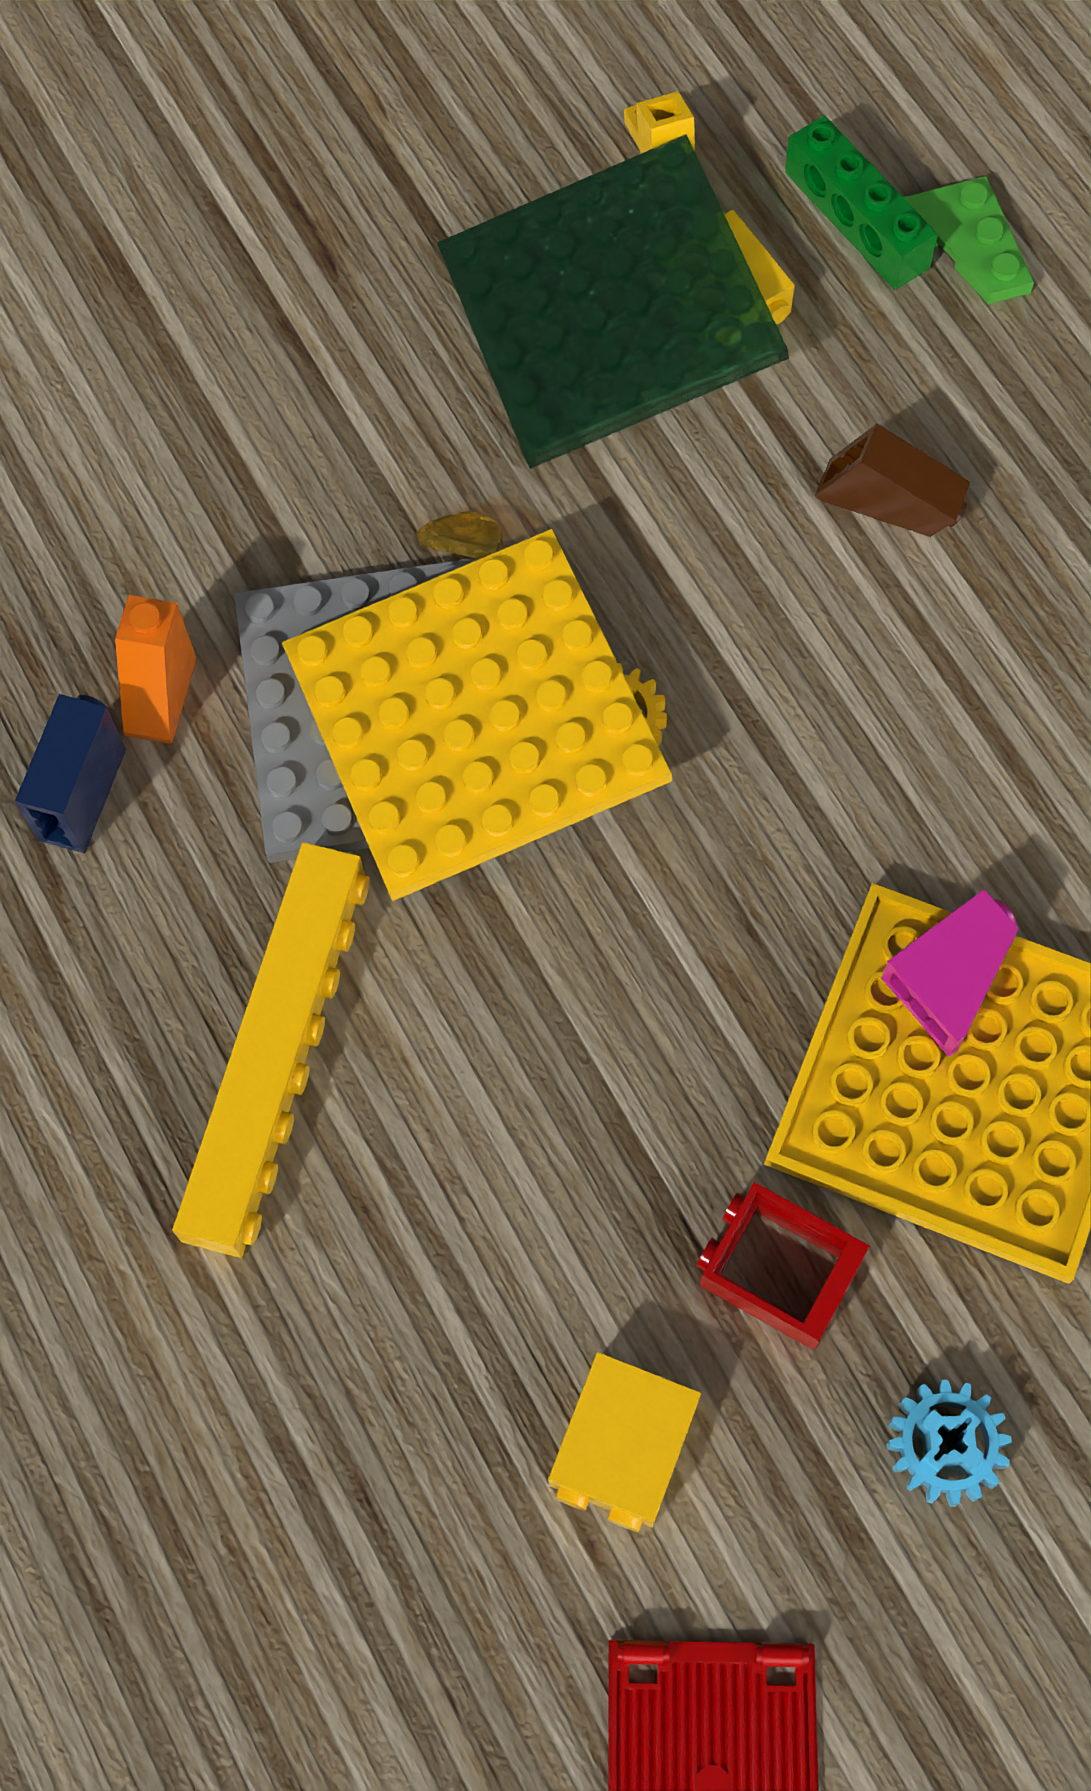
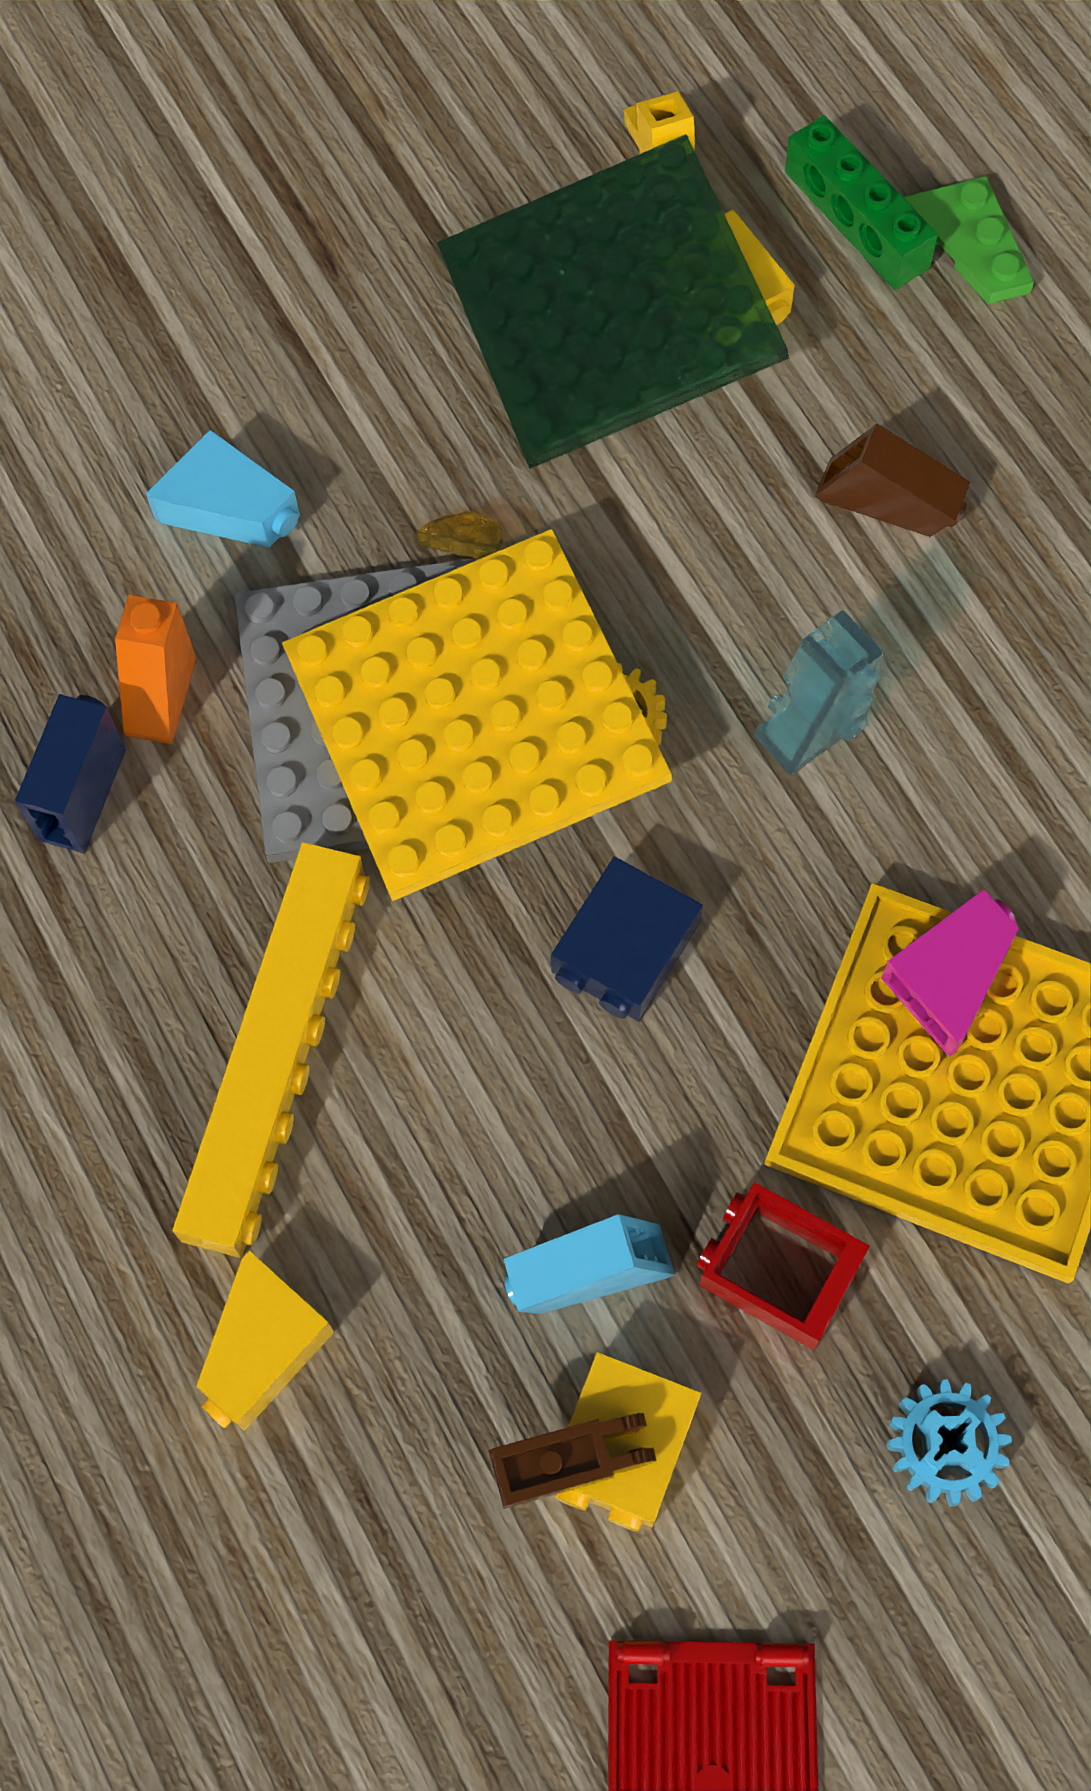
none -> medium azure slope [146,430,300,548]
none -> yellow slope [196,1250,334,1431]
none -> reddish brown hinge [488,1413,657,1509]
none -> medium azure slope [504,1214,675,1314]
none -> dark blue brick [551,856,703,1022]
none -> clear light blue wedge [753,610,884,776]

